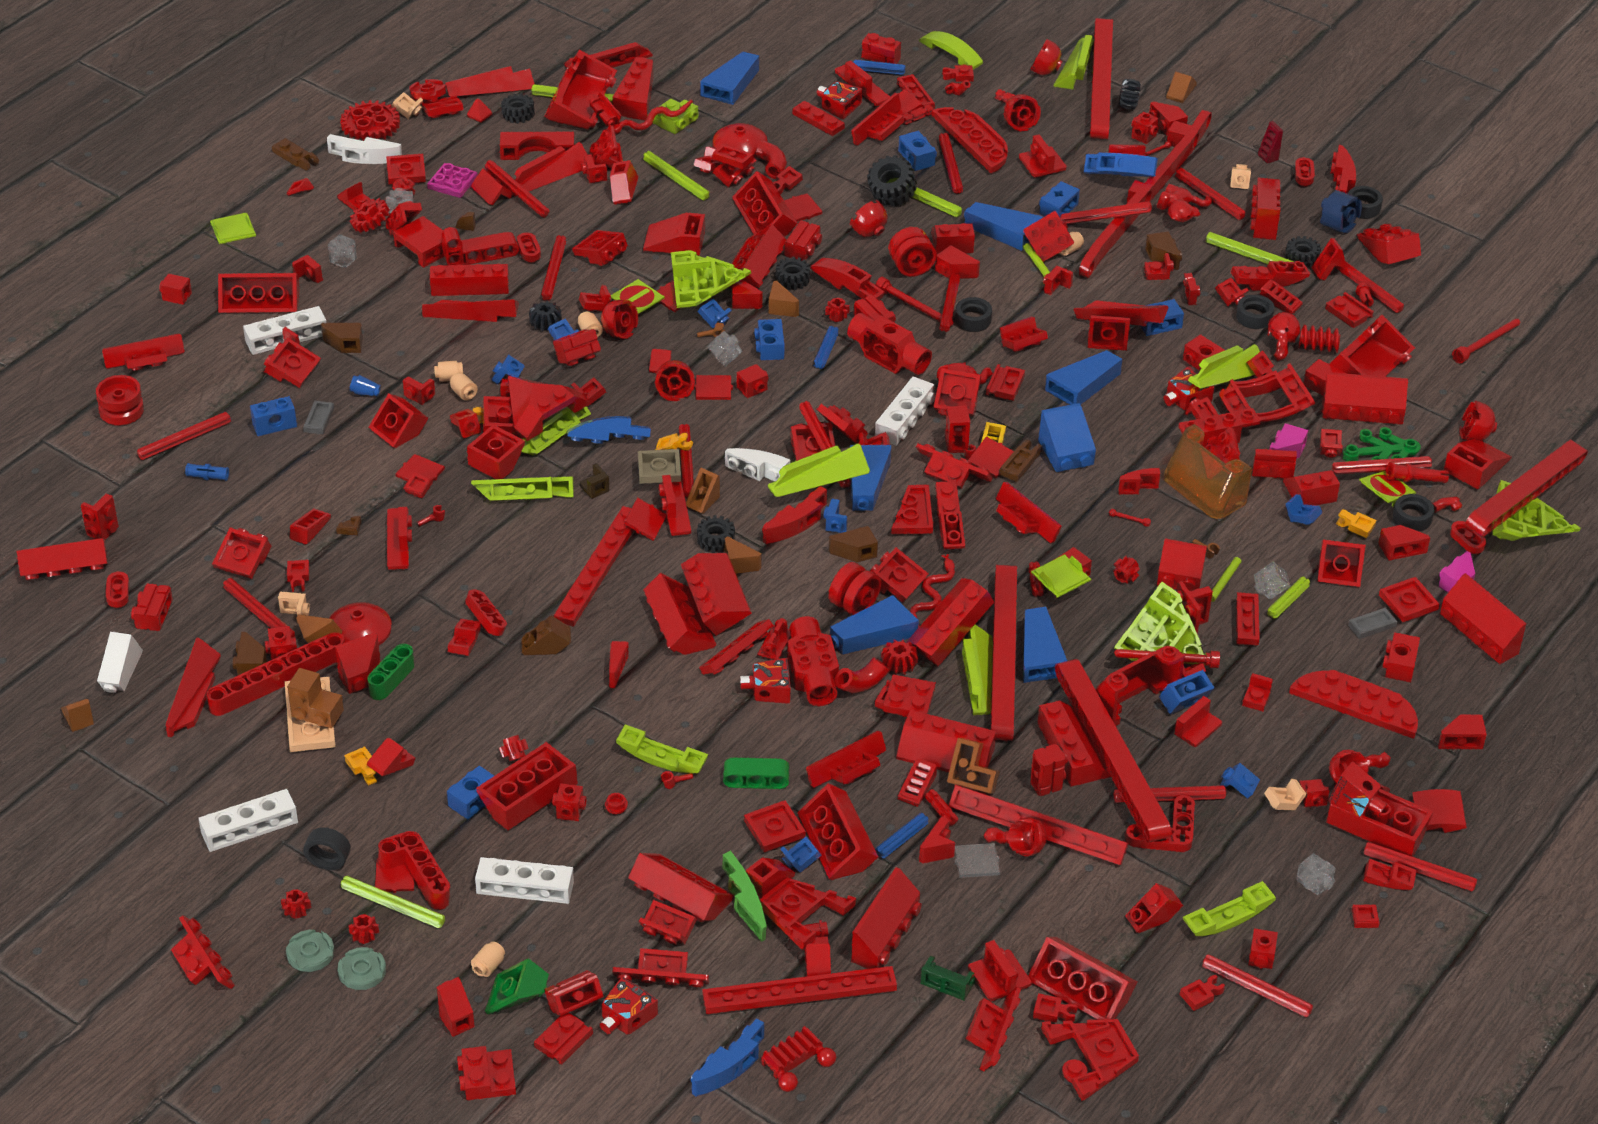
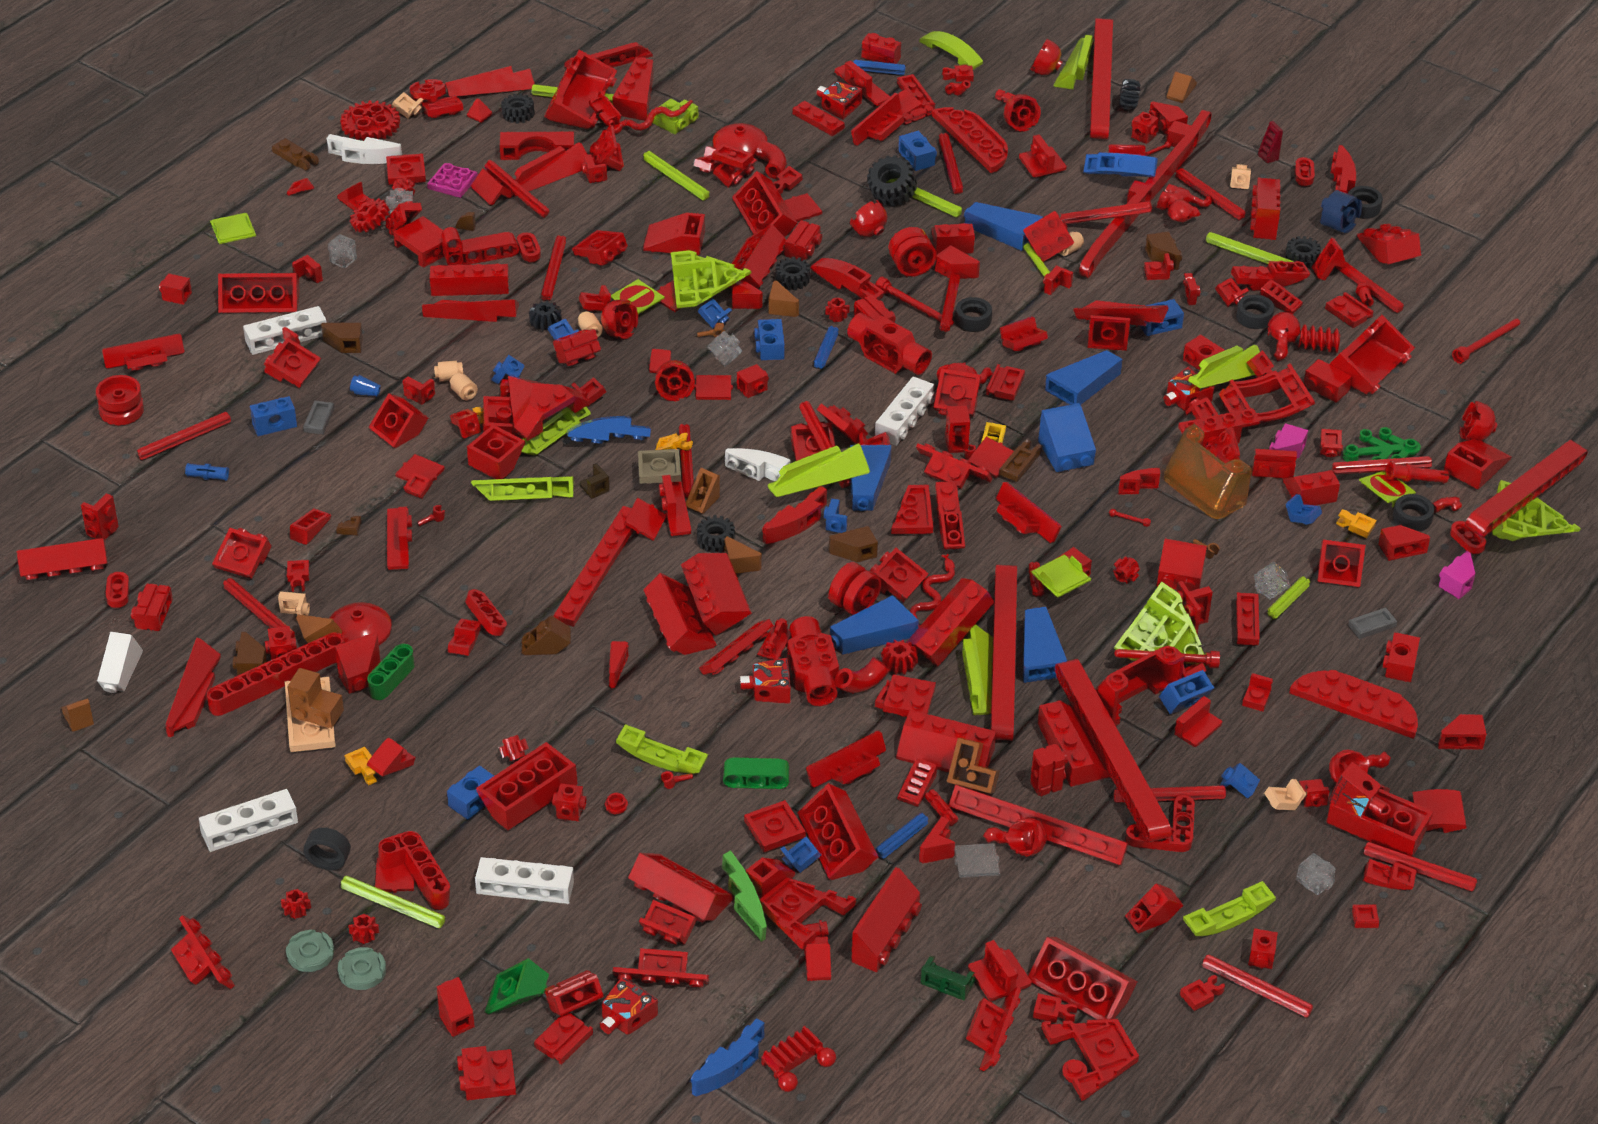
light nougat brick [471,942,505,977] -> none
red slope [610,160,639,204] -> none
blue slope [700,52,759,105] -> none
red plate [702,966,897,1014] -> none
blue brick [1039,181,1080,217] -> none
lime bar [1211,557,1241,602] -> none
red slope [1322,372,1408,425] -> none
red plate [1379,577,1439,623] -> none
red slope [1440,573,1526,664] -> none

